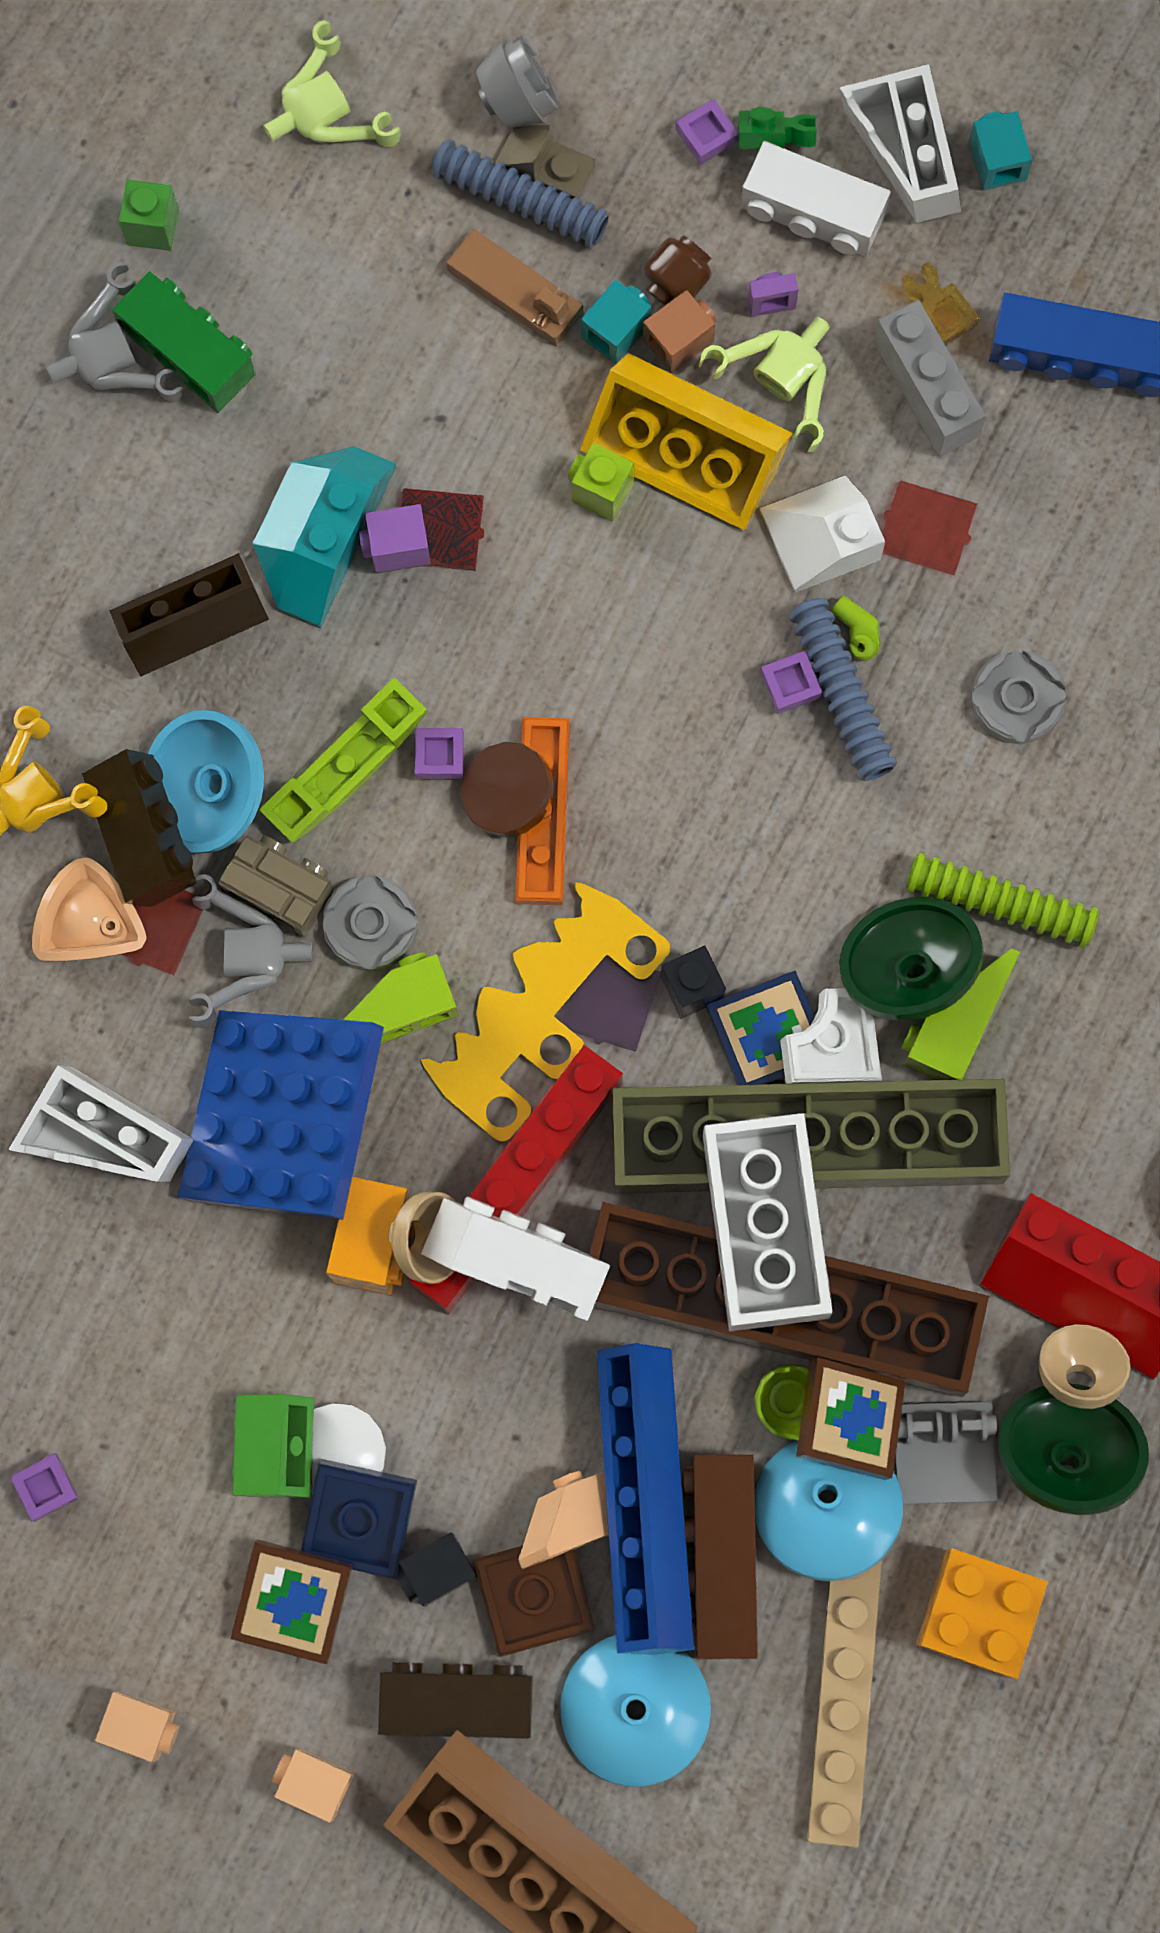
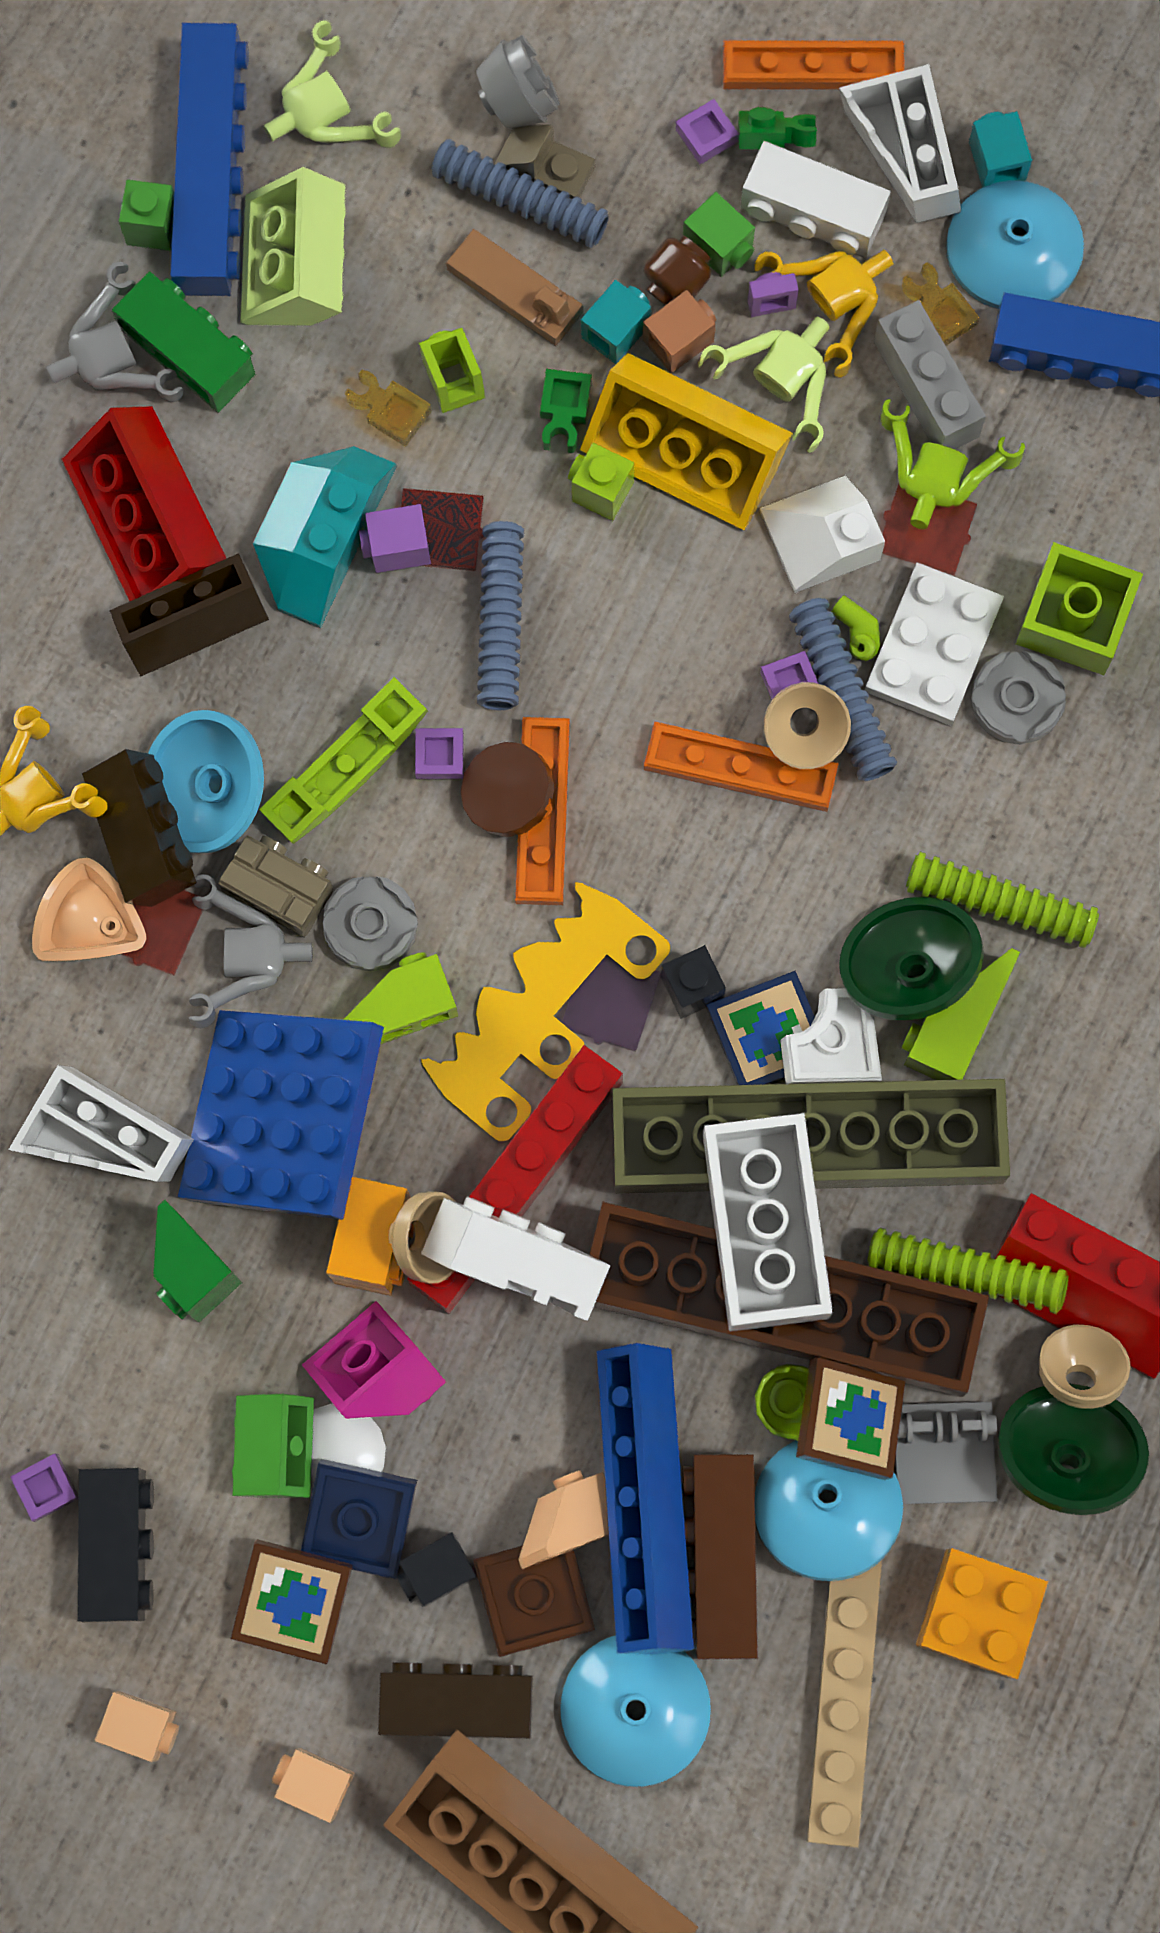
none -> red slope [61,406,227,601]
none -> black brick [77,1468,154,1622]
none -> green slope [153,1200,242,1322]
none -> blue brick [171,23,249,296]
none -> yellowish green slope [241,167,346,325]
none -> dark pink slope [302,1301,446,1419]
none -> clear yellow plate [345,370,432,447]
none -> lime window [419,327,485,413]
none -> sand blue piece [477,521,524,710]
none -> green plate [540,369,592,454]
none -> orange tile [644,722,839,812]
none -> bright green brick [683,192,755,277]
none -> orange tile [723,40,904,89]
none -> yellow piece [754,250,893,378]
none -> tan piece [764,682,851,769]
none -> white plate [865,562,1004,726]
none -> lime piece [868,1228,1068,1314]
none -> lime piece [880,399,1025,529]
none -> medium azure dish [946,180,1084,309]
none -> lime brick [1016,542,1143,675]

